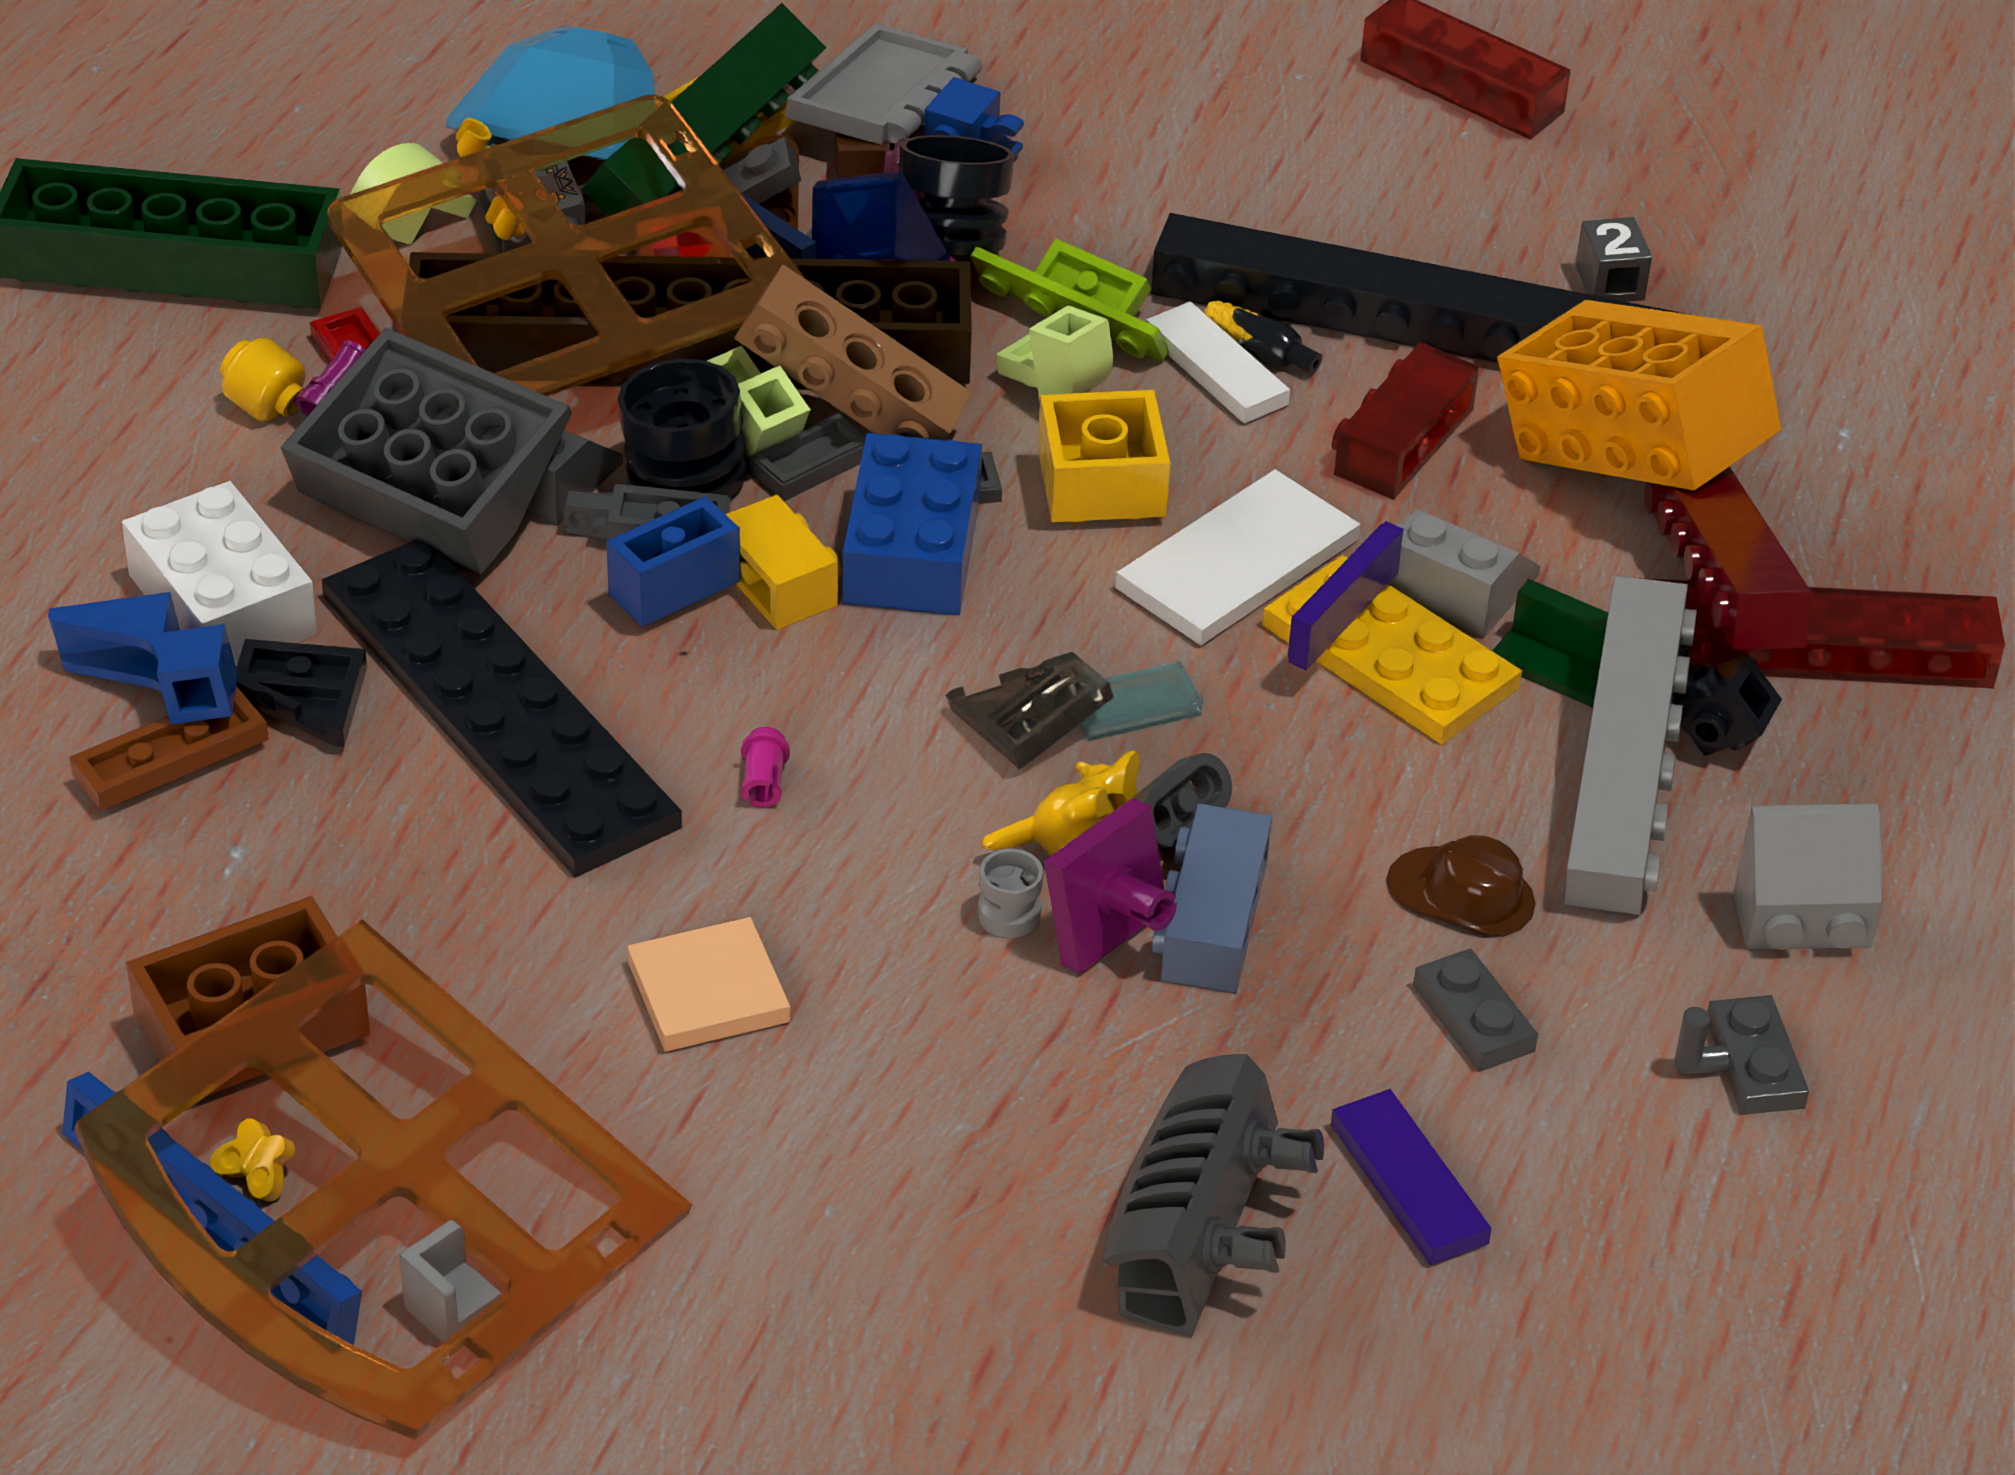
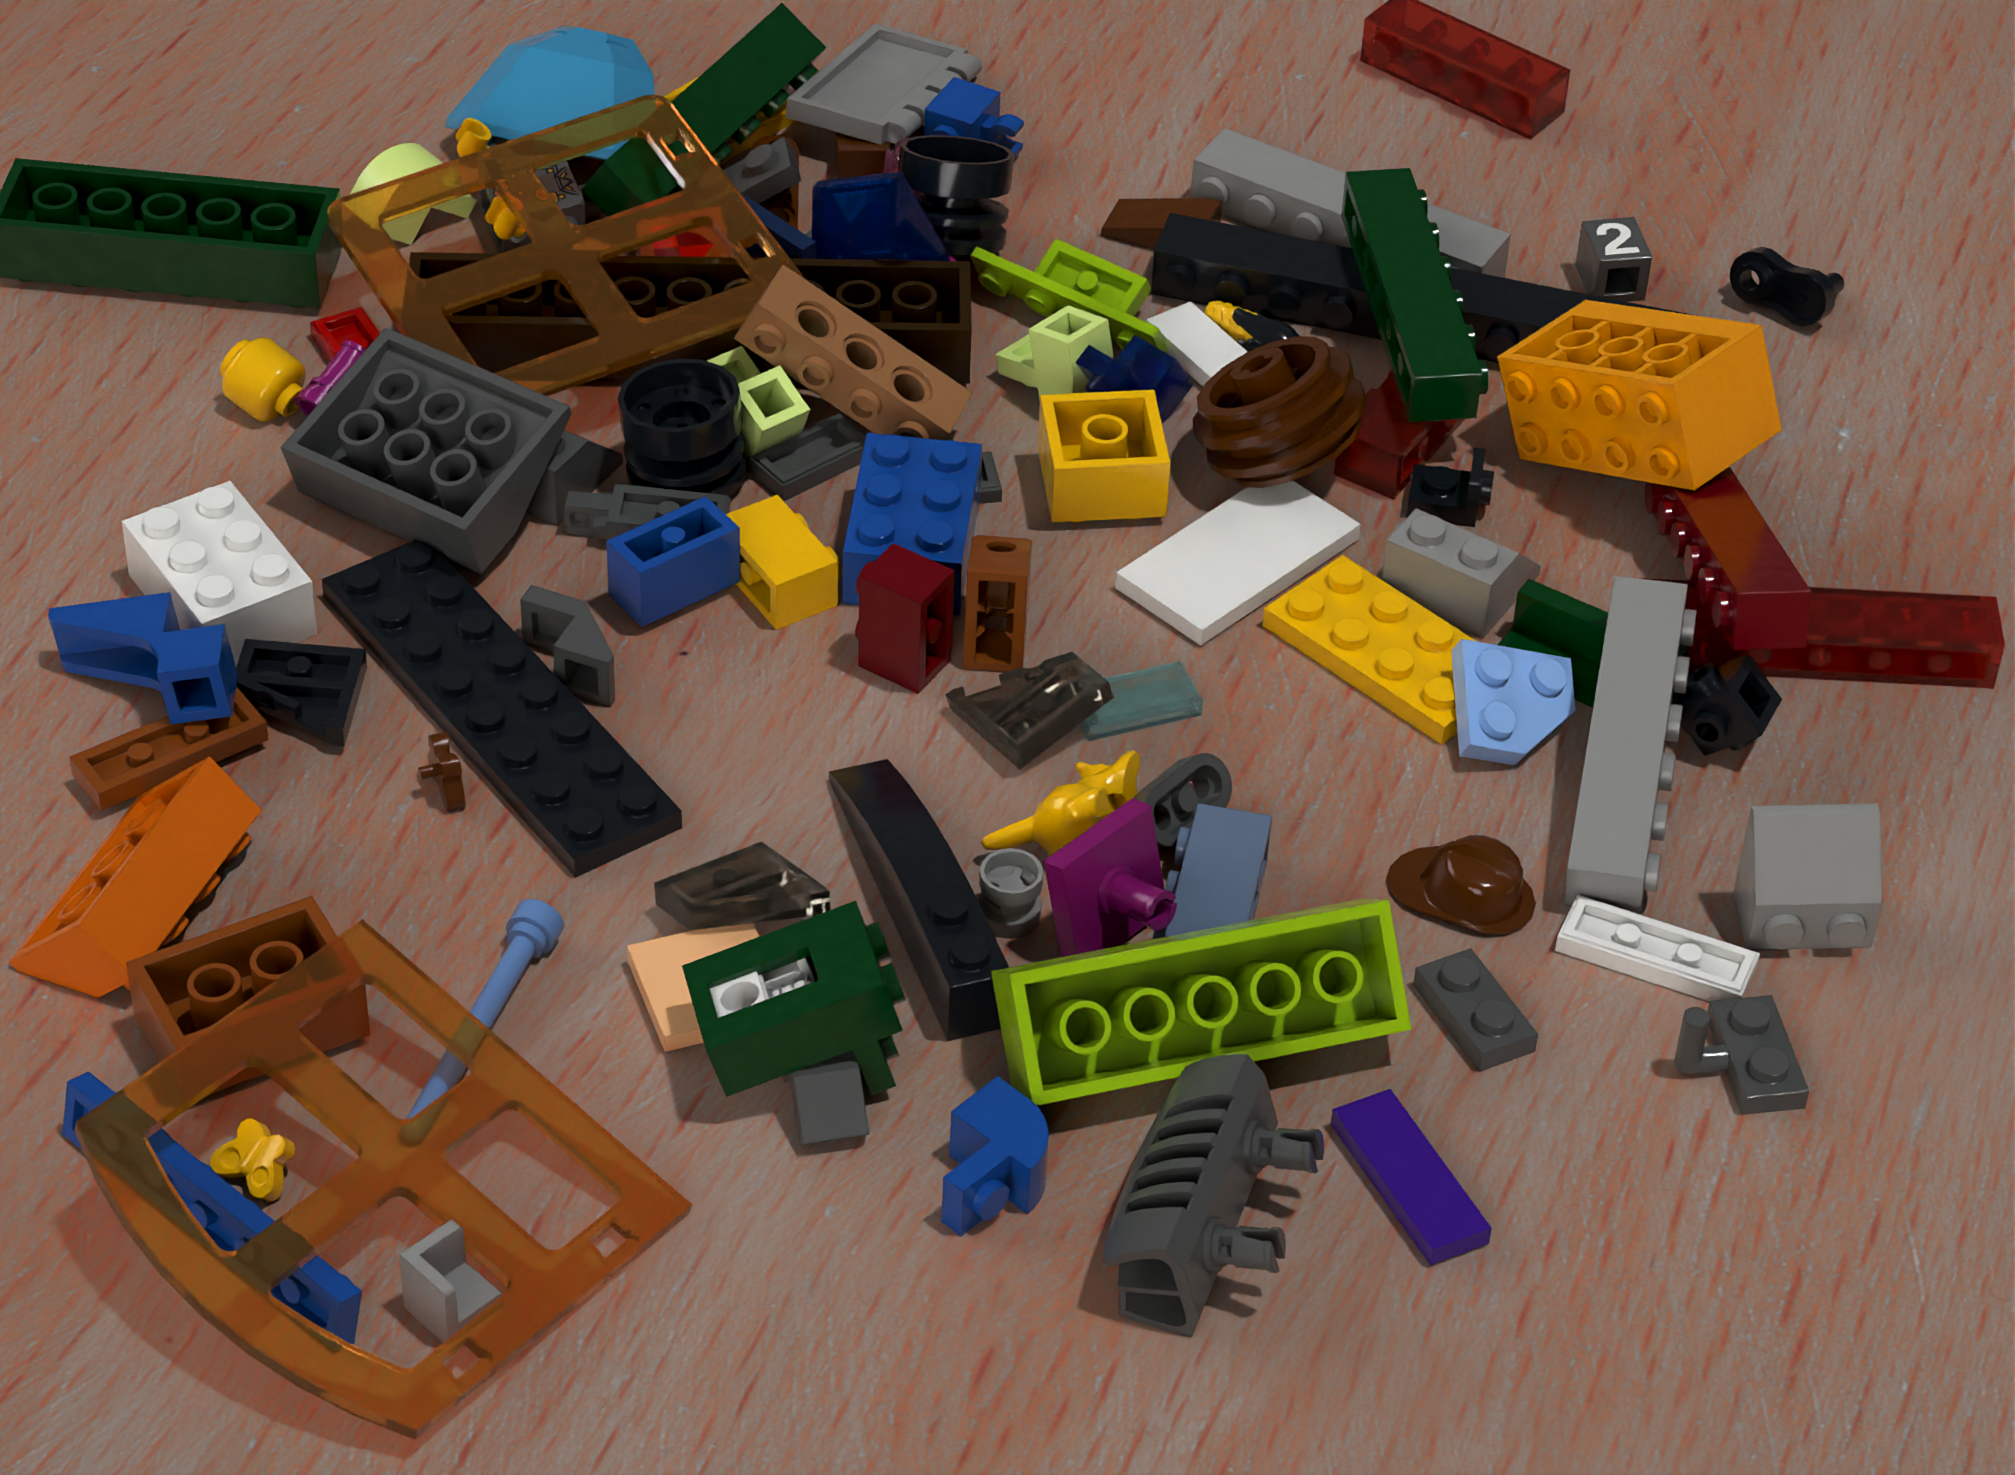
dark pink pin [741,727,790,807] -> none
dark purple tile [1287,521,1404,671] -> none
none -> orange slope [8,756,262,998]
none -> medium blue piece [399,899,564,1147]
none -> reddish brown piece [418,731,466,811]
none -> dark grey slope [520,585,615,708]
none -> clear smoke wing [654,841,831,931]
none -> dark green brick [682,901,906,1097]
none -> dark grey slope [783,1050,869,1146]
none -> black slope [829,759,1009,1041]
none -> dark red brick [855,543,954,694]
none -> blue brick [941,1076,1049,1236]
none -> dark orange torso [963,535,1032,673]
none -> lime brick [991,898,1412,1106]
none -> clear blue brick [1075,335,1194,423]
none -> reddish brown slope [1101,198,1222,249]
none -> light grey brick [1191,128,1511,278]
none -> reddish brown wheel [1193,336,1367,488]
none -> dark green brick [1341,168,1488,423]
none -> black bracket [1406,447,1494,527]
none -> light blue plate [1451,639,1576,766]
none -> white tile [1555,894,1760,1001]
none -> black piece [1729,247,1844,327]

